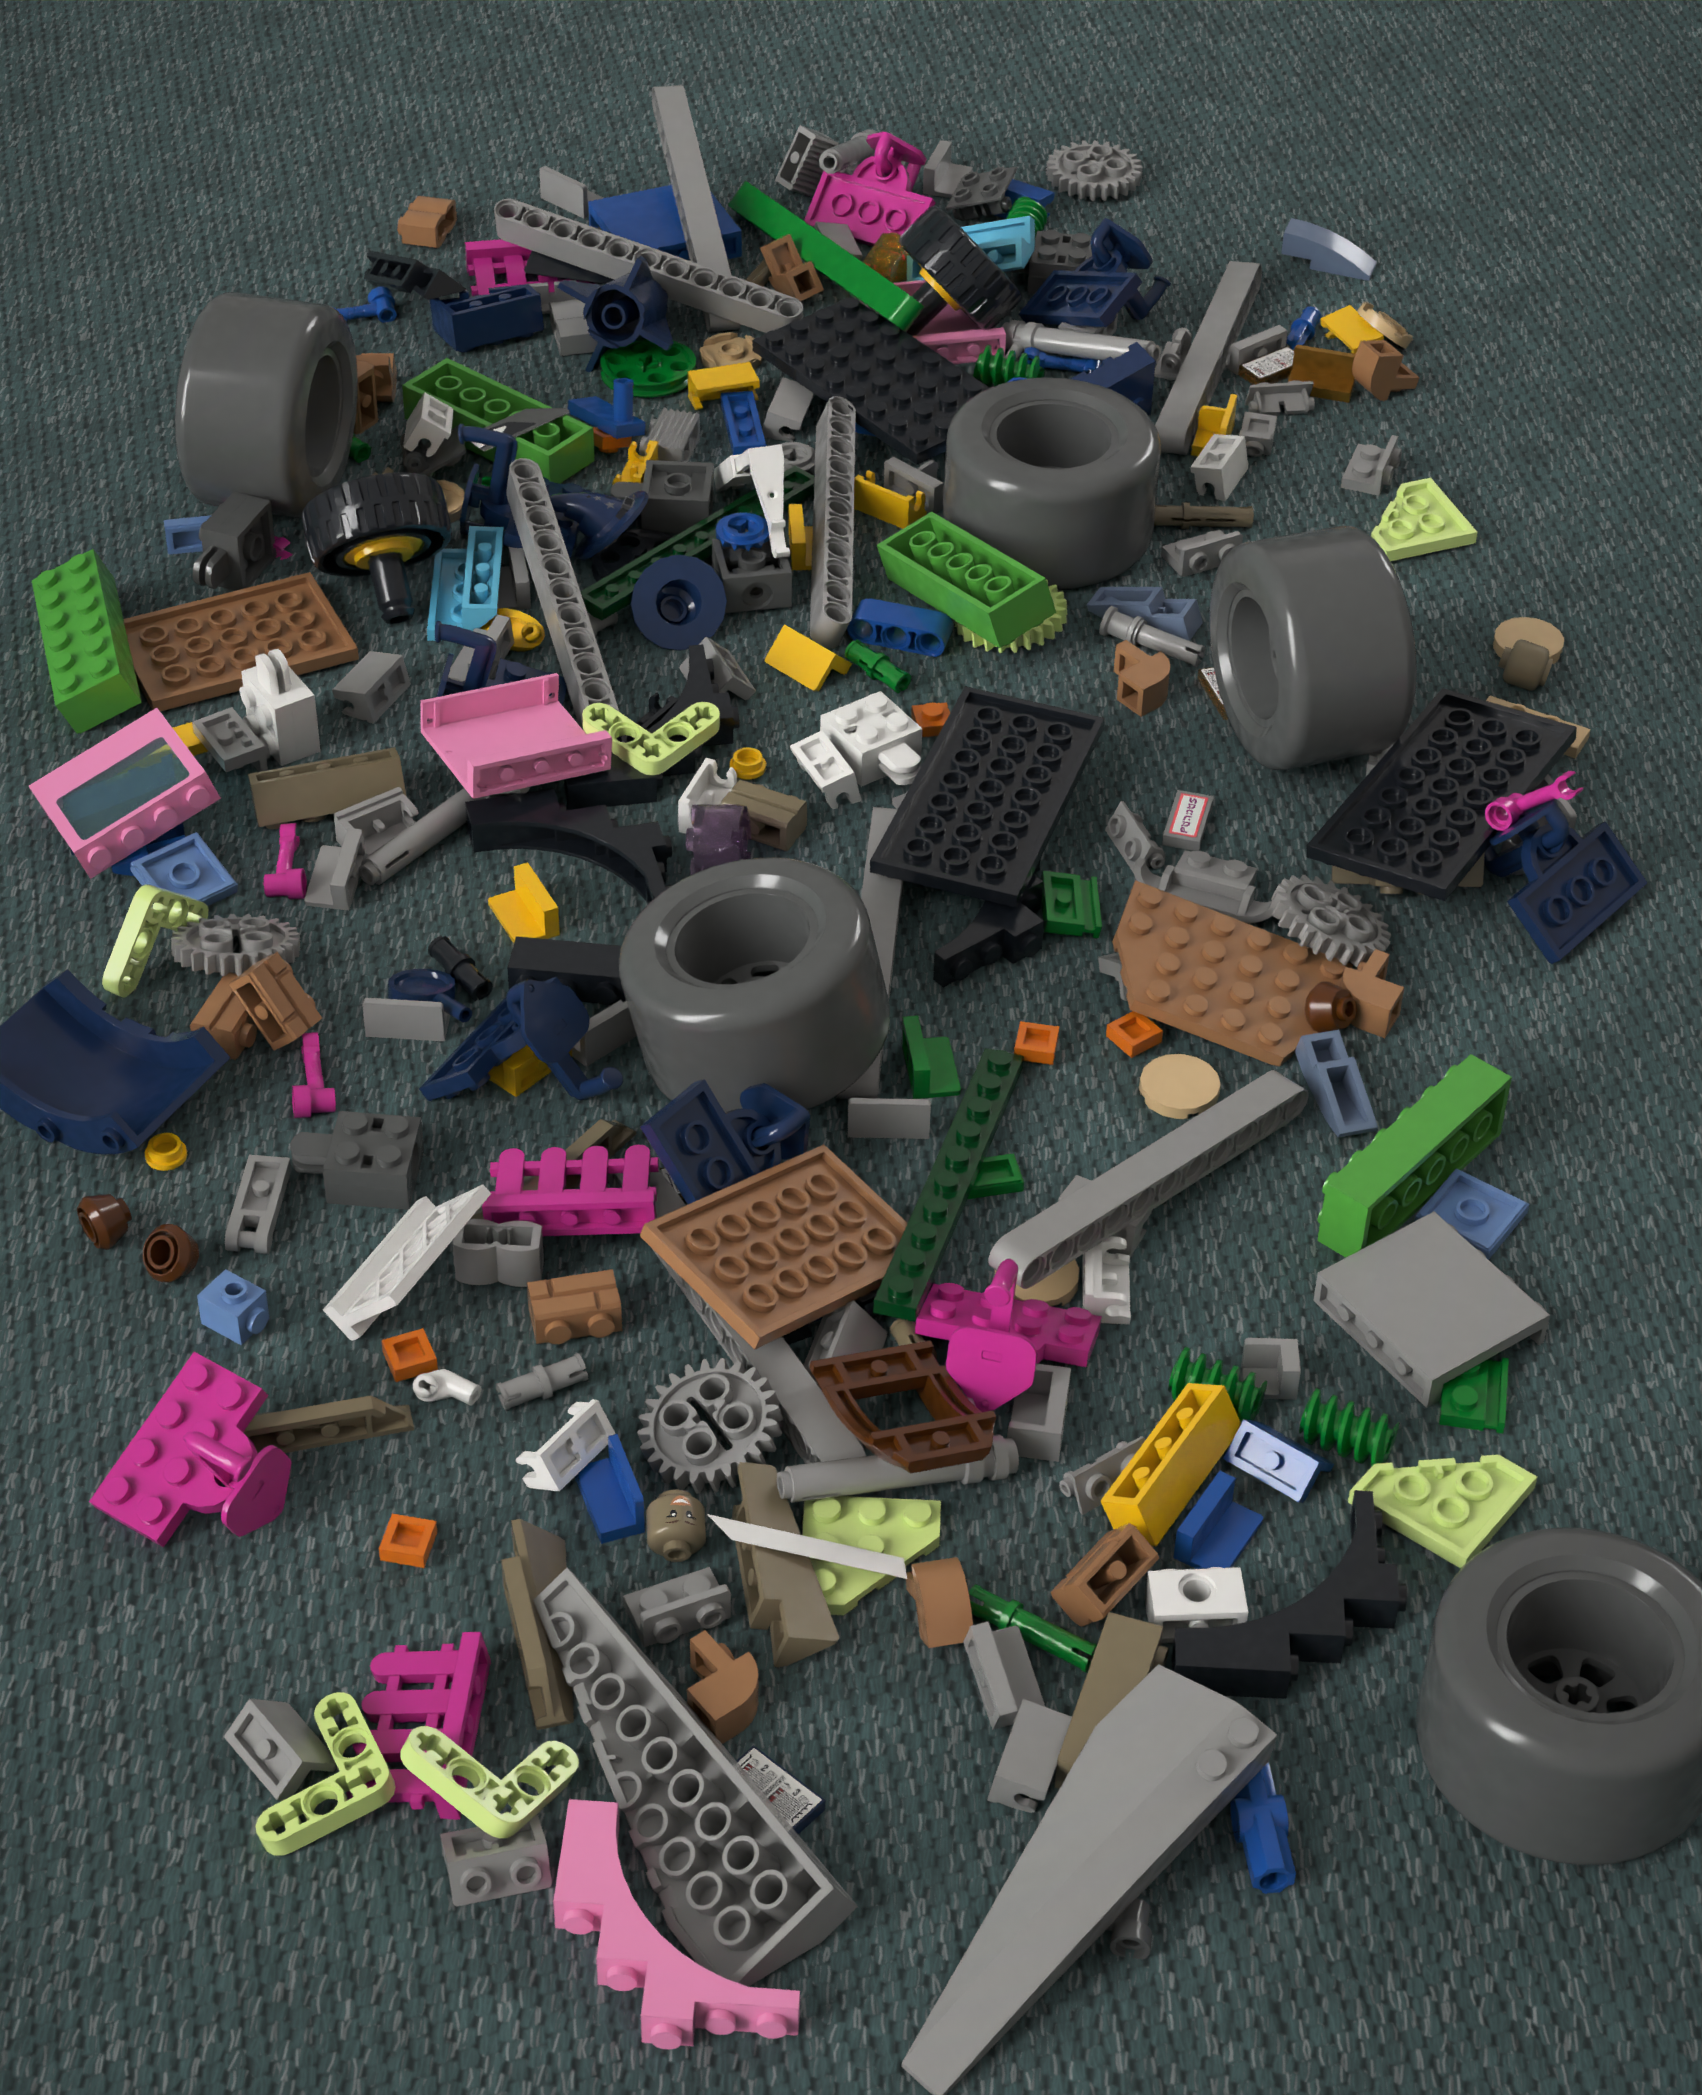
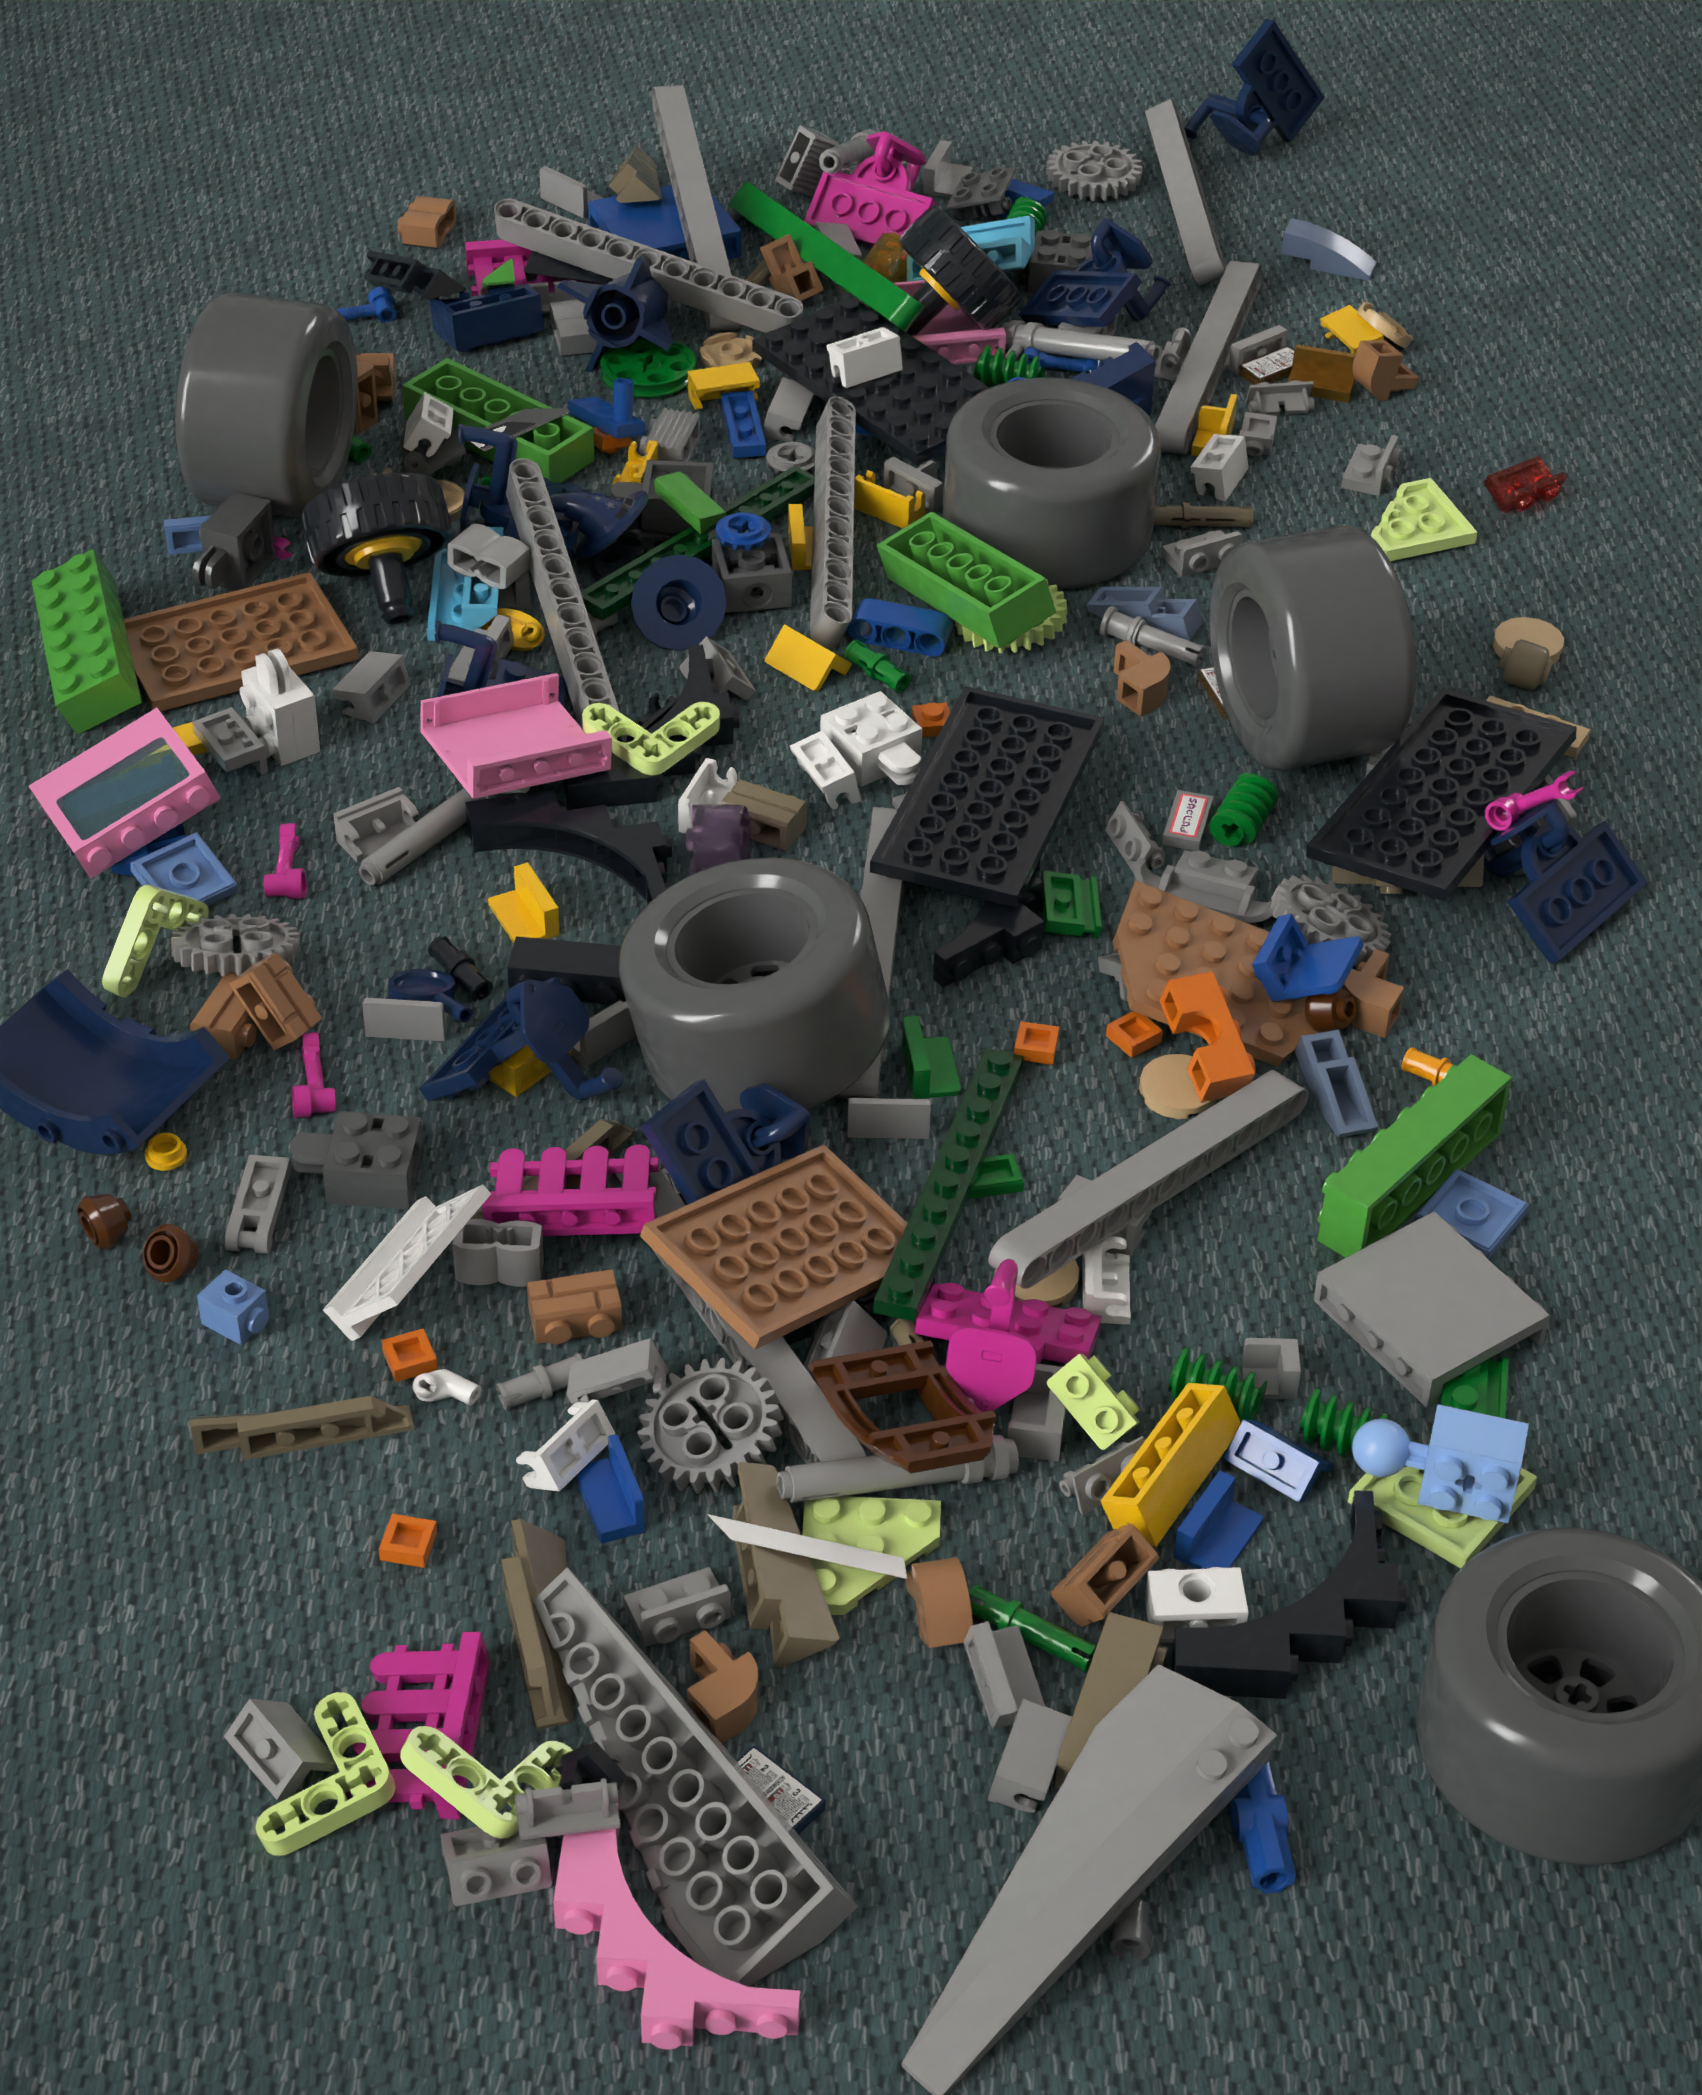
dark pink plate [89,1352,291,1548] -> none
dark tan brick [248,747,407,829] -> none
light grey panel [304,828,367,910] -> none
dark tan head [646,1490,706,1562] -> none
white hinge [714,444,790,558] -> none
yellow plate [729,747,766,780] -> none
blue axle [1286,306,1322,351] -> none
none -> light grey brick [447,524,530,589]
none -> bright green slope [480,258,515,295]
none -> light grey hinge [515,1778,620,1840]
none -> black tile [555,1742,627,1790]
none -> light grey hinge [567,1338,669,1404]
none -> dark tan wedge [609,146,662,203]
none -> bright green slope [654,471,726,534]
none -> white hinge [827,327,903,388]
none -> yellowish green bracket [1047,1354,1141,1450]
none -> light grey beam [1145,98,1226,287]
none -> orange arch [1159,971,1256,1103]
none -> dark blue plate [1184,18,1325,156]
none -> green piece [1209,772,1279,847]
none -> blue bracket [1252,914,1364,1002]
none -> light blue brick [1352,1404,1529,1524]
none -> light orange pin [1401,1047,1453,1086]
none -> clear red bracket [1483,456,1568,513]

